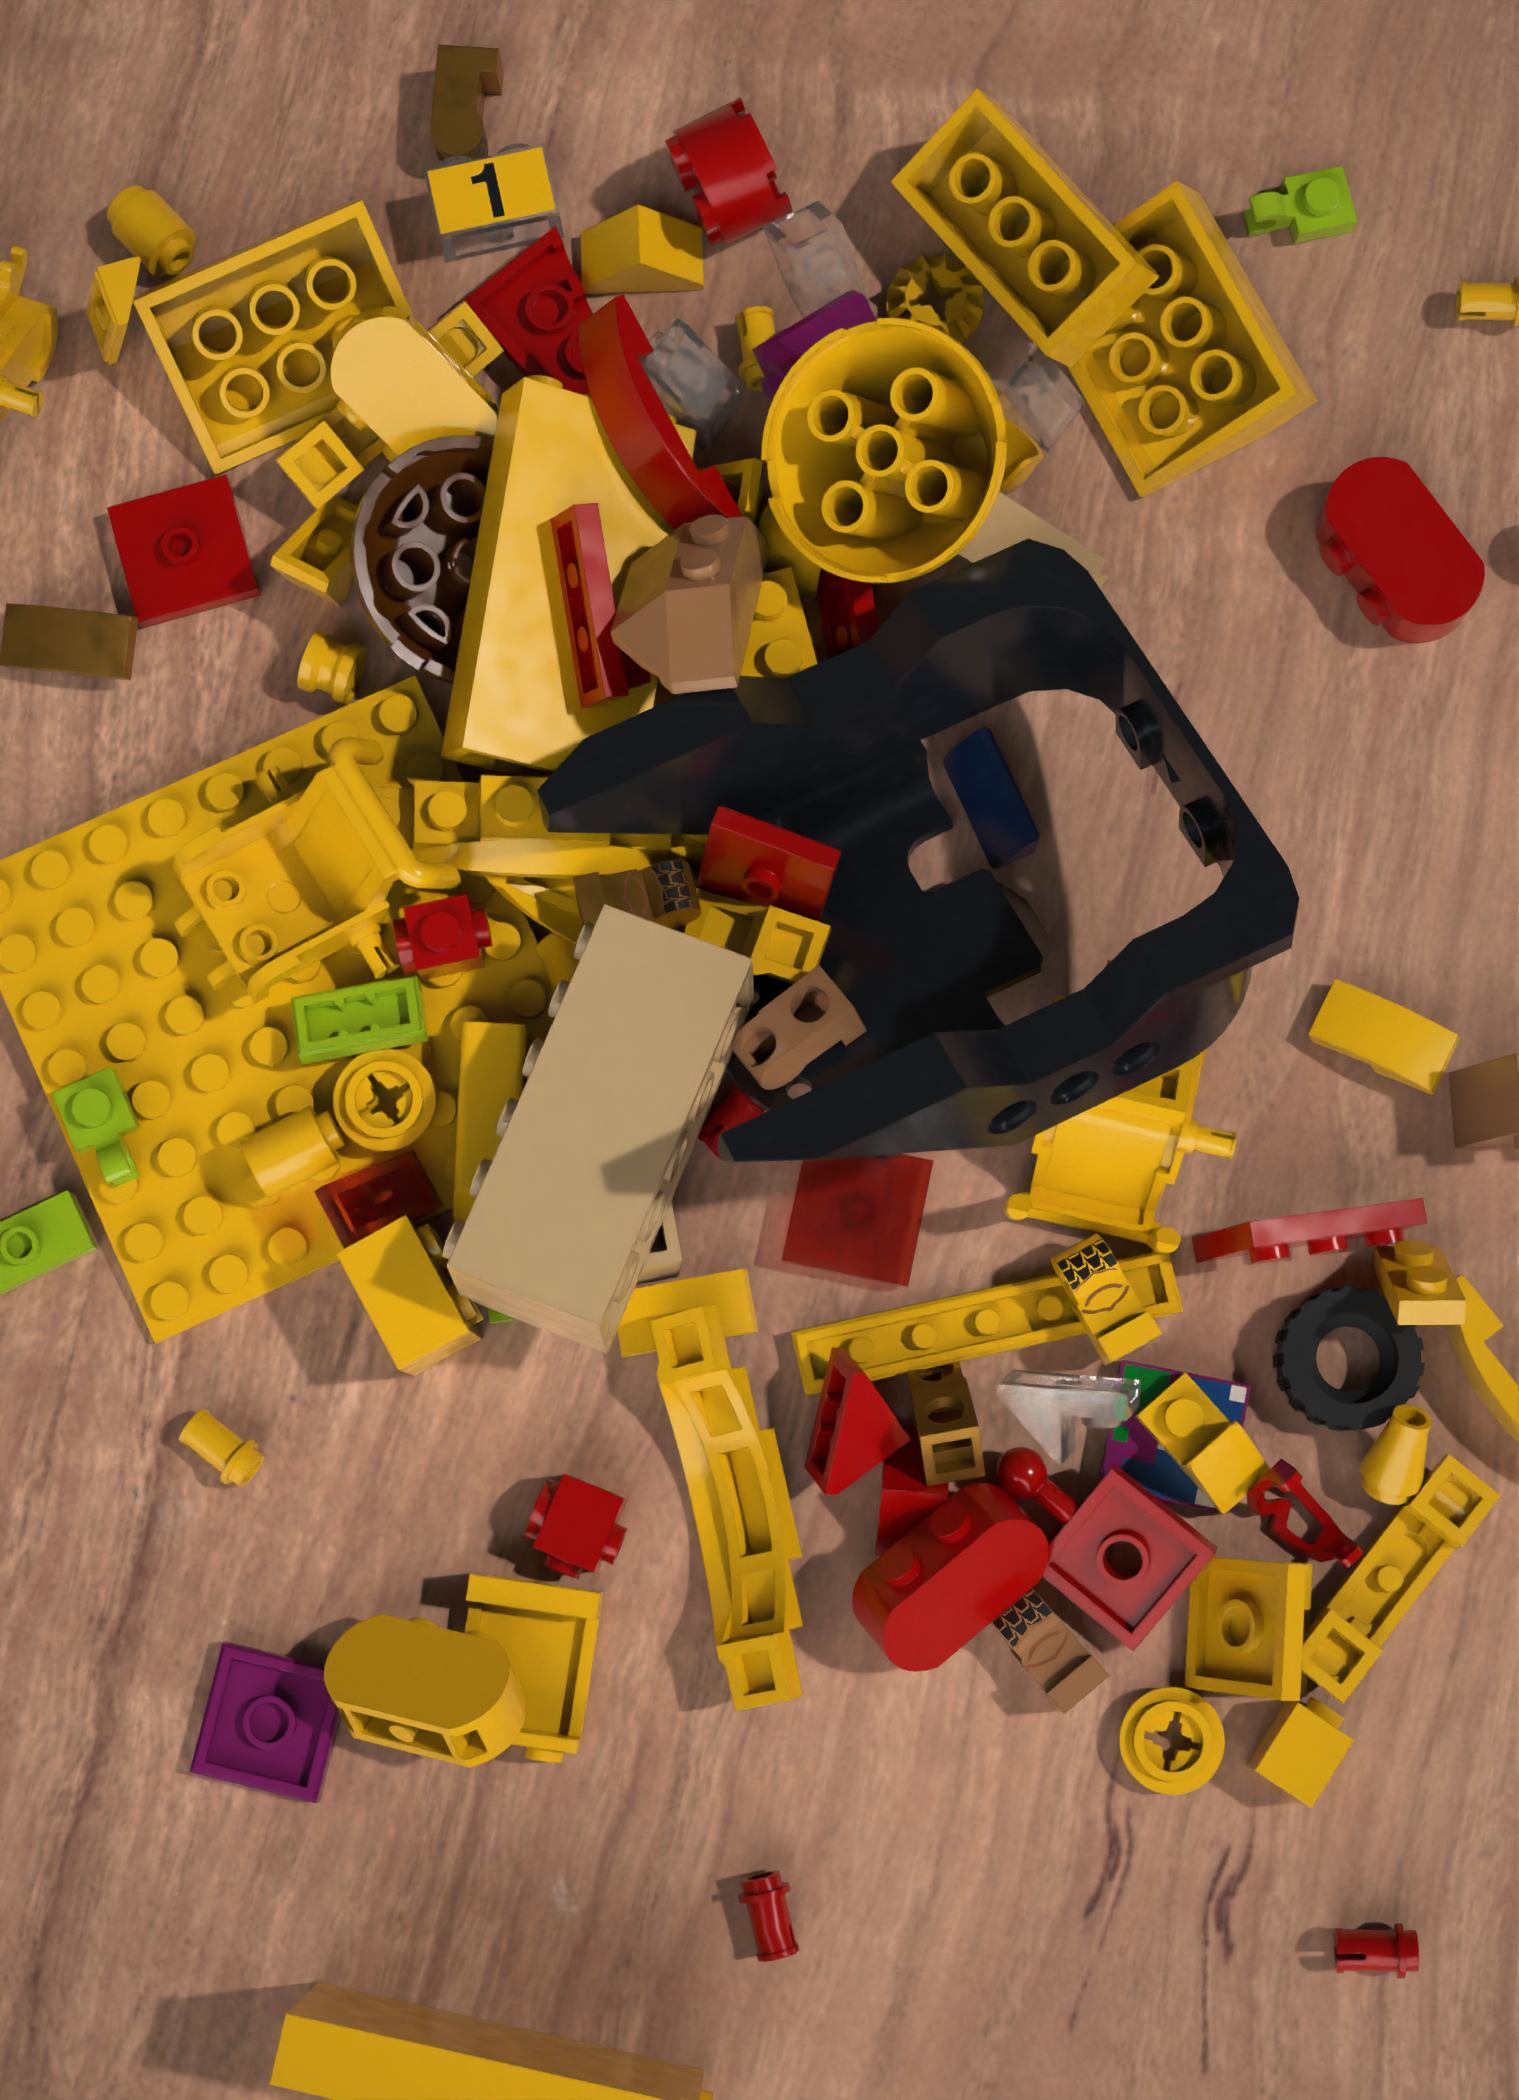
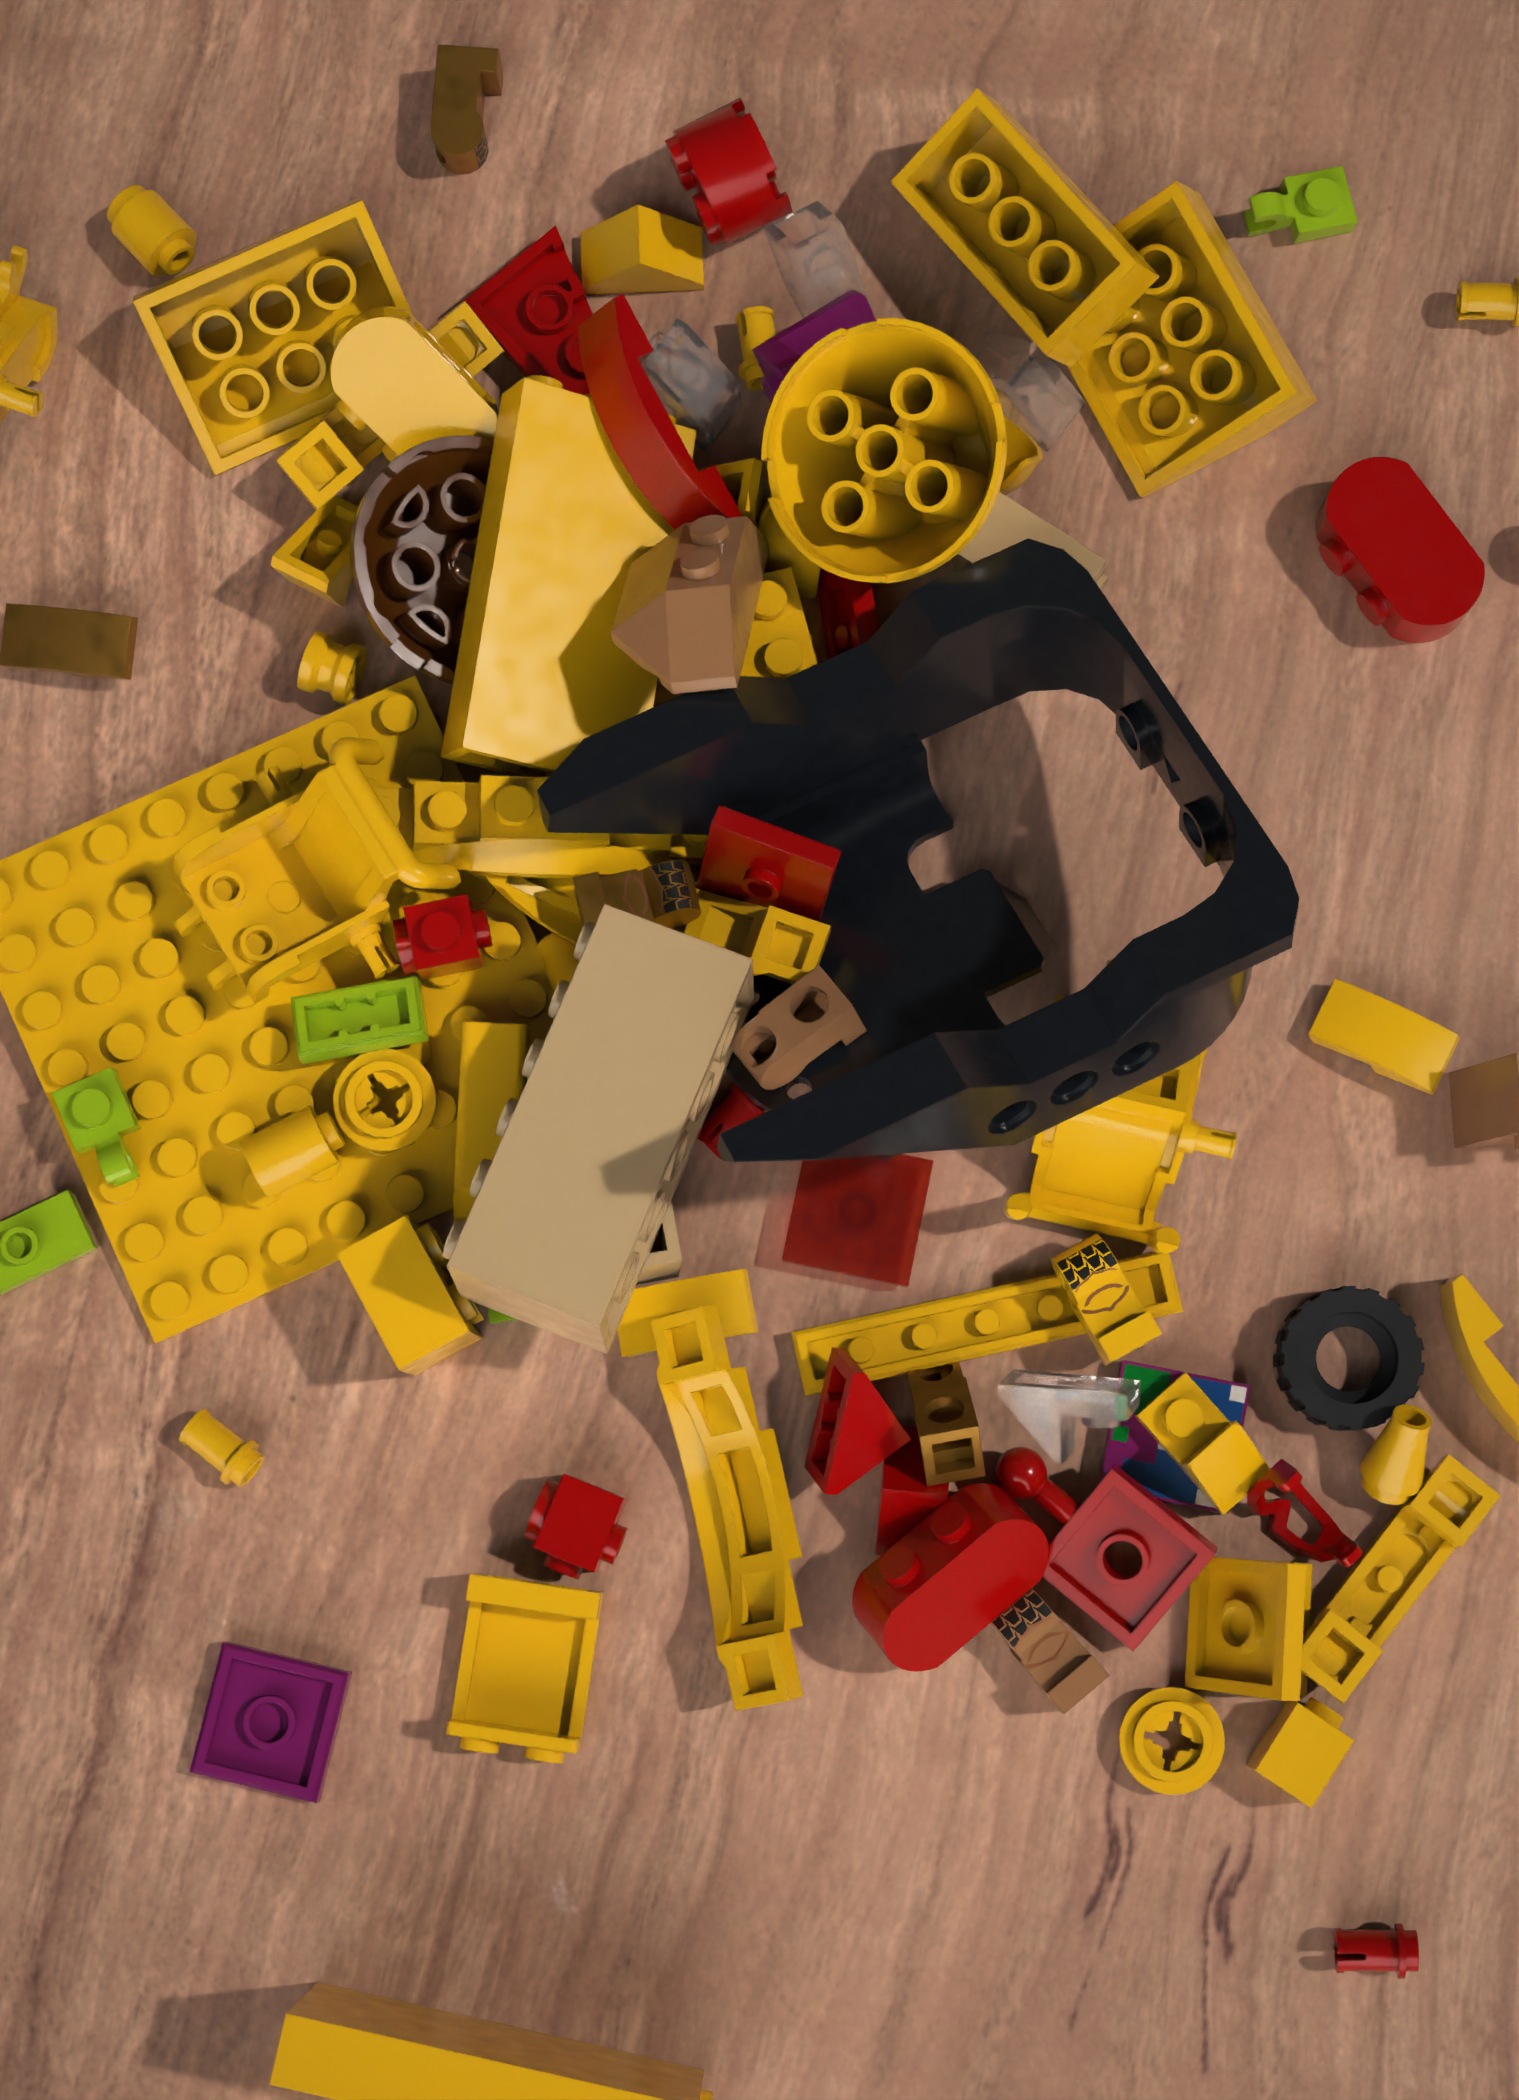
yellow slope [85,256,141,365] -> none
red plate [107,475,261,628] -> none
clear red slope [314,1149,444,1249] -> none
yellow brick [324,1614,527,1768] -> none
brick [424,143,564,263] -> none
red hinge [550,503,651,708] -> none
red pin [738,1870,800,1962] -> none
yellow gear [886,253,984,344] -> none
dark blue slope [943,726,1040,869] -> none
red wing [1192,1198,1428,1264] -> none
yellow plate [1374,1239,1466,1325] -> none

